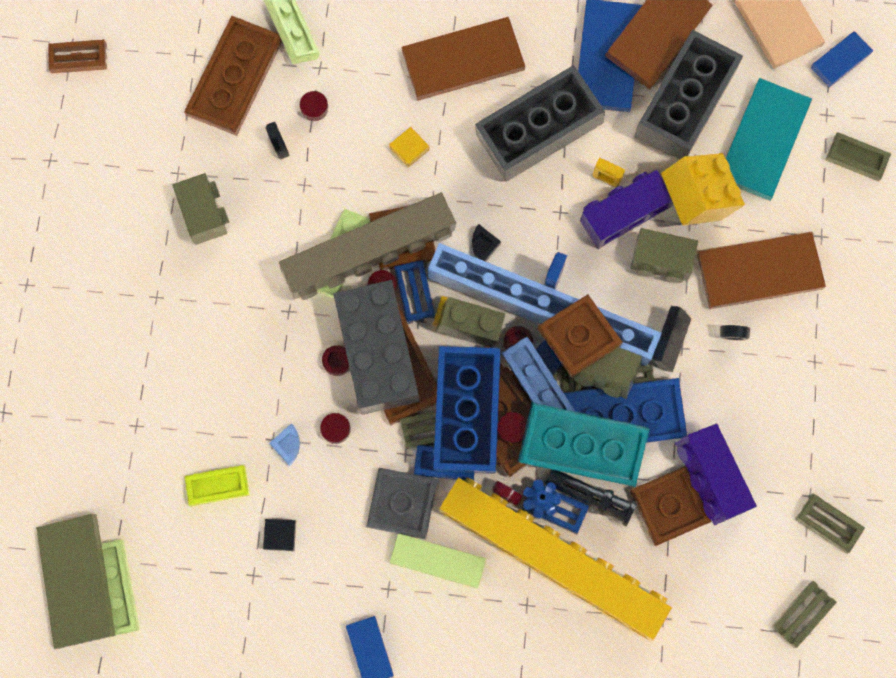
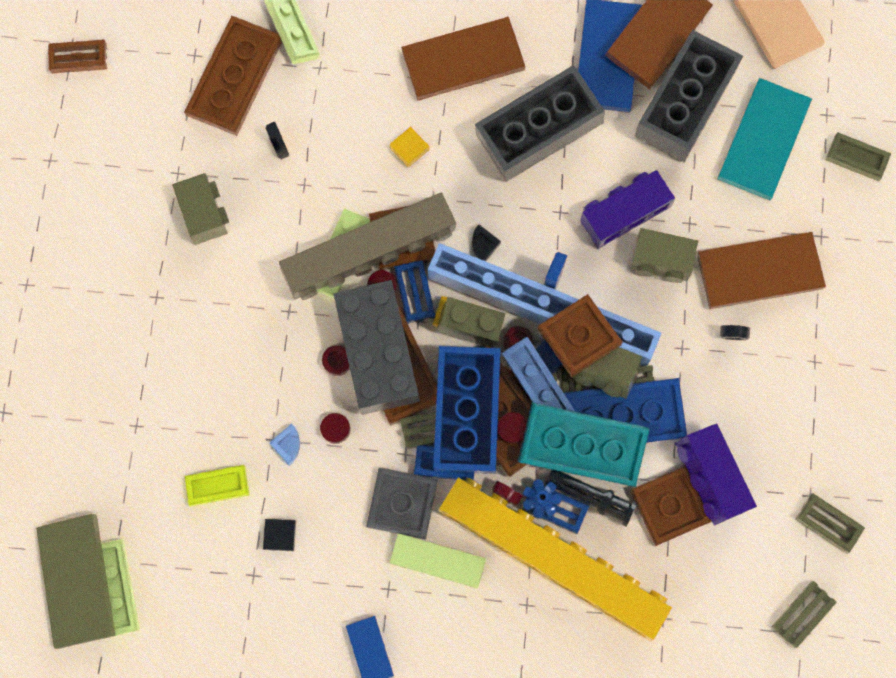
dark red tile [299,91,329,121] -> none
yellow tile [592,157,626,187] -> none
black tile [652,305,692,372] -> none
yellow brick [661,153,745,226] -> none
blue tile [811,31,874,88] -> none

